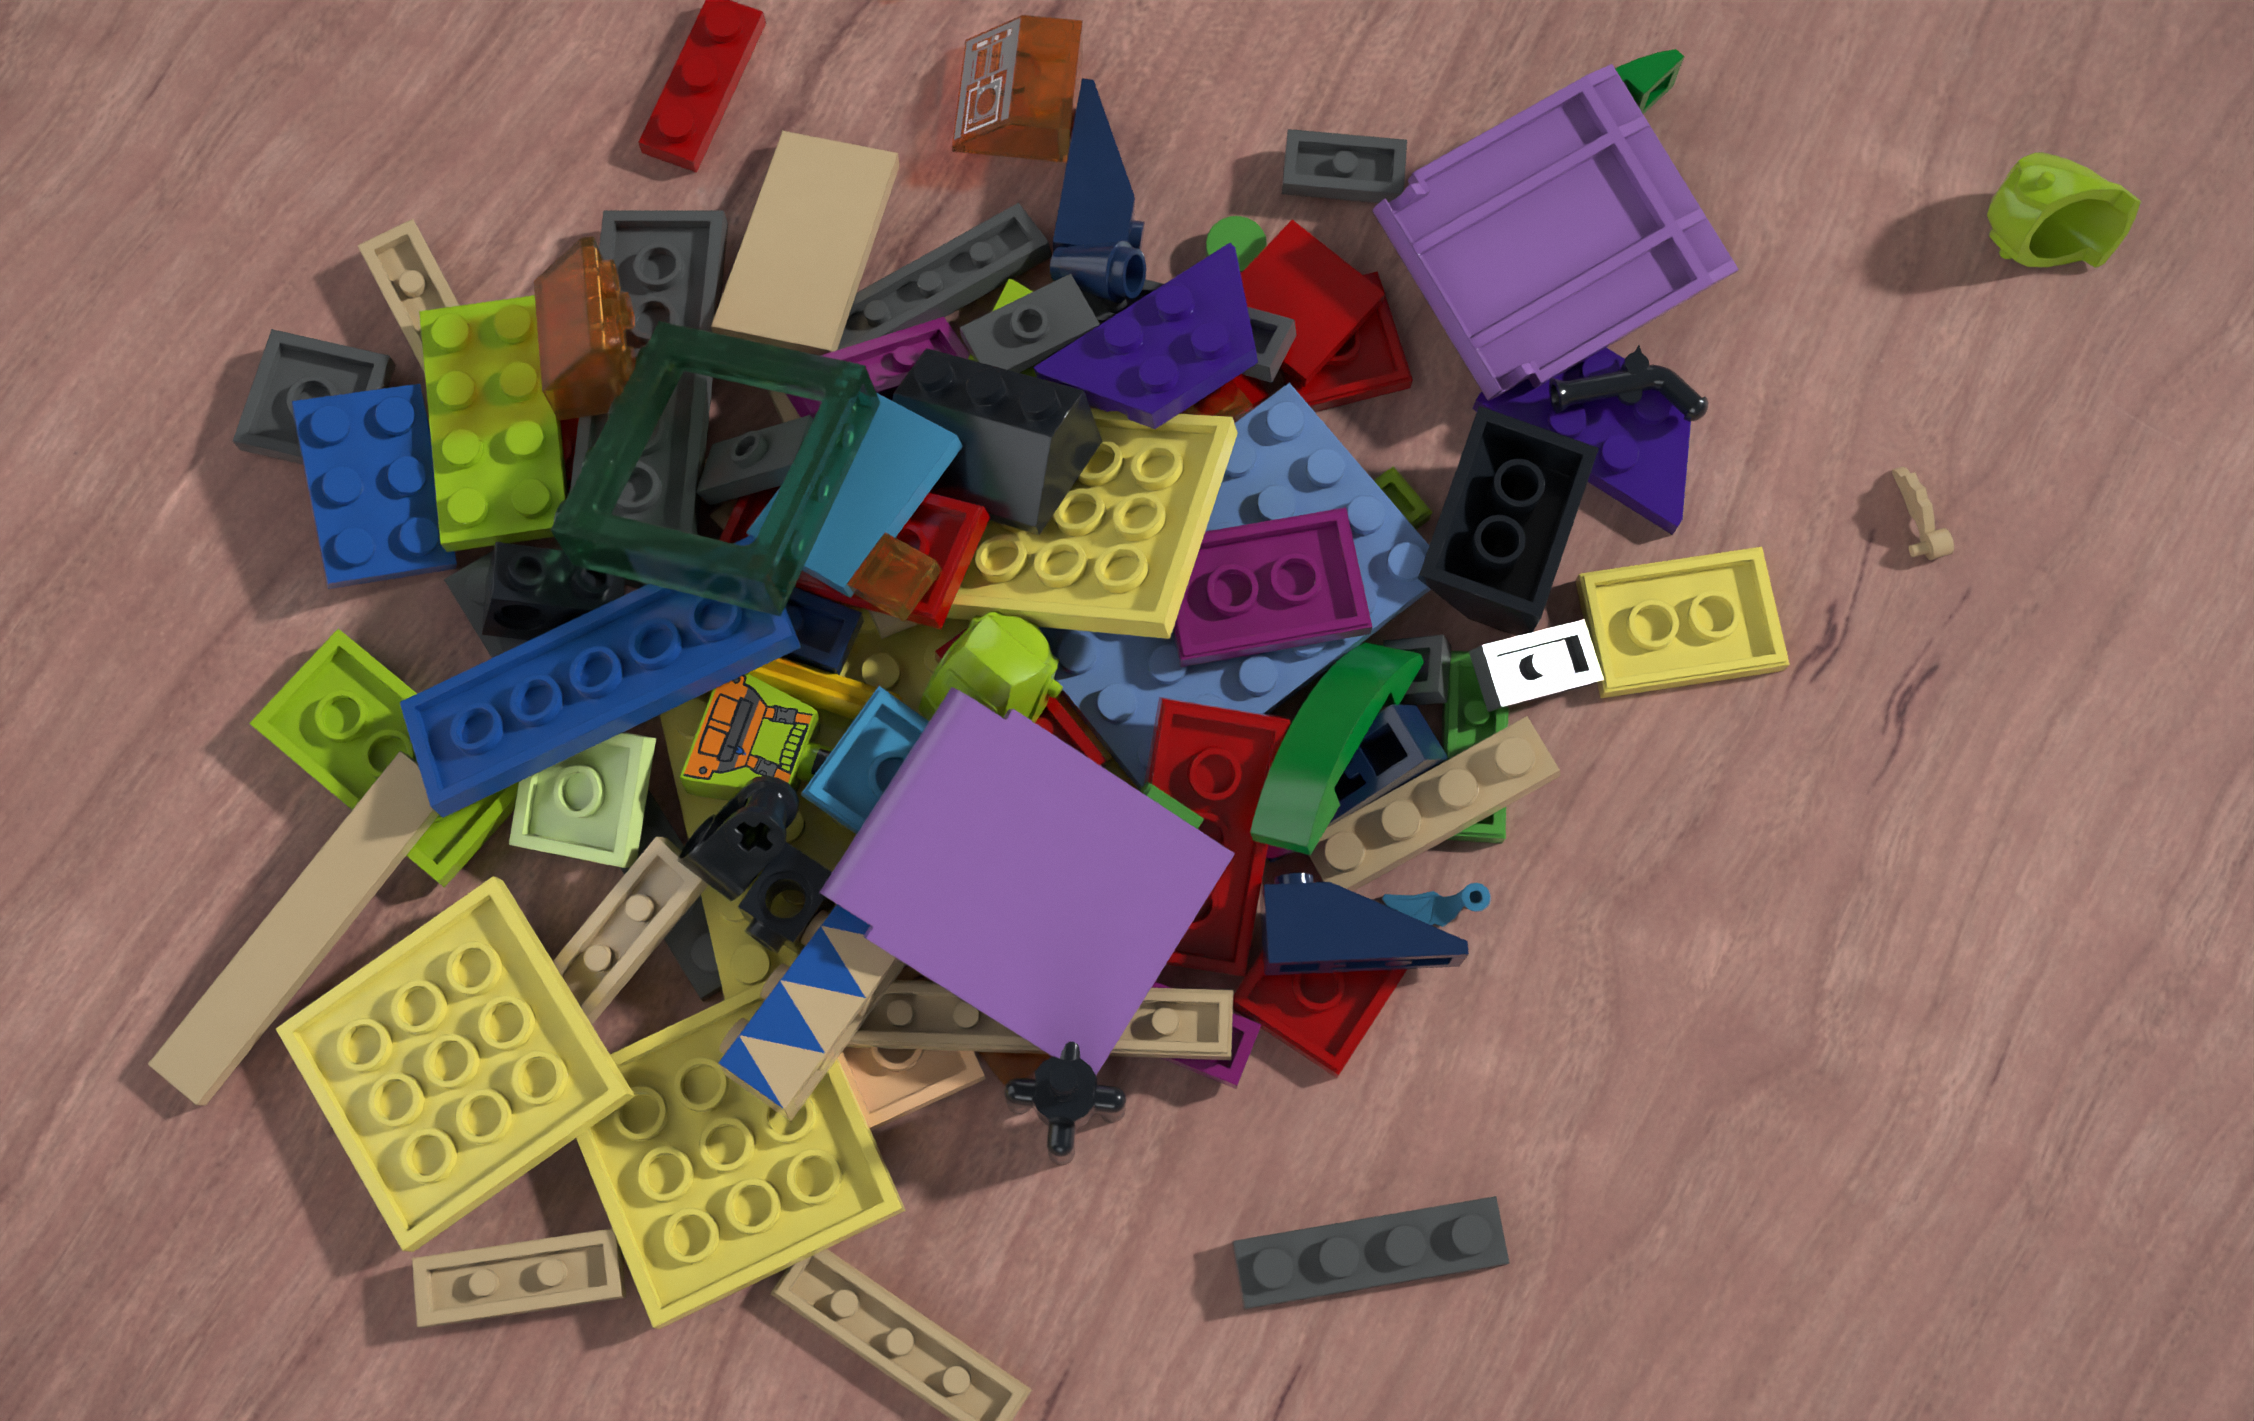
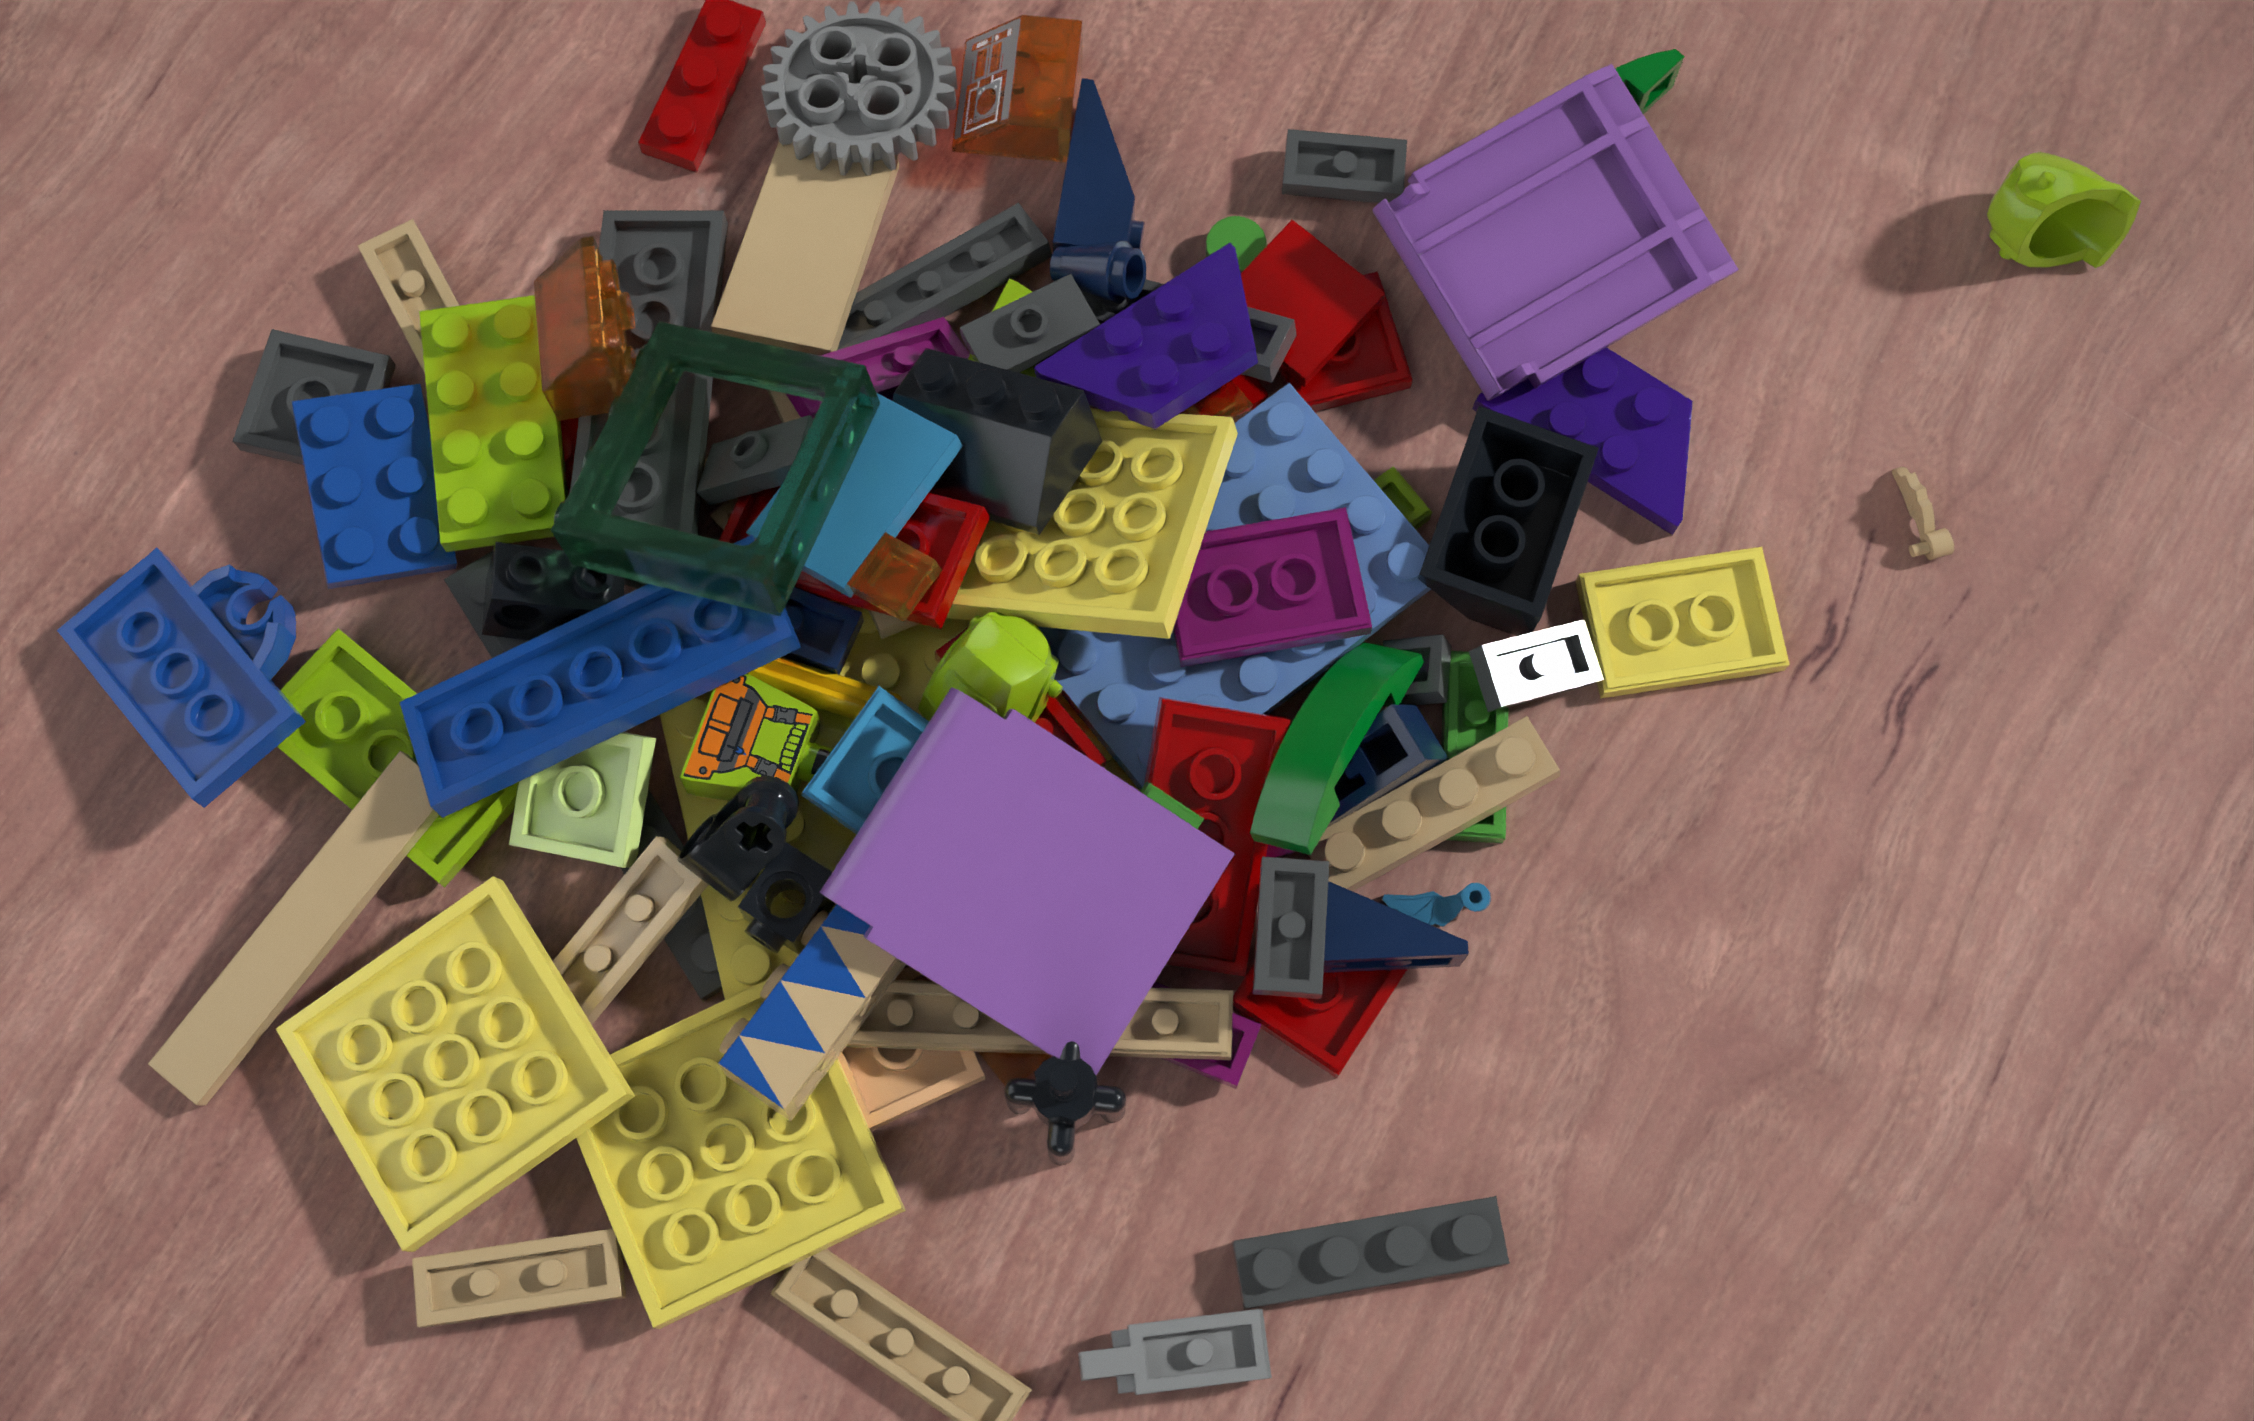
black piece [1549,345,1708,422] -> none
none -> blue plate [57,548,306,808]
none -> light grey gear [761,1,958,176]
none -> light grey hinge [1078,1309,1272,1395]
none -> dark grey plate [1253,857,1329,999]

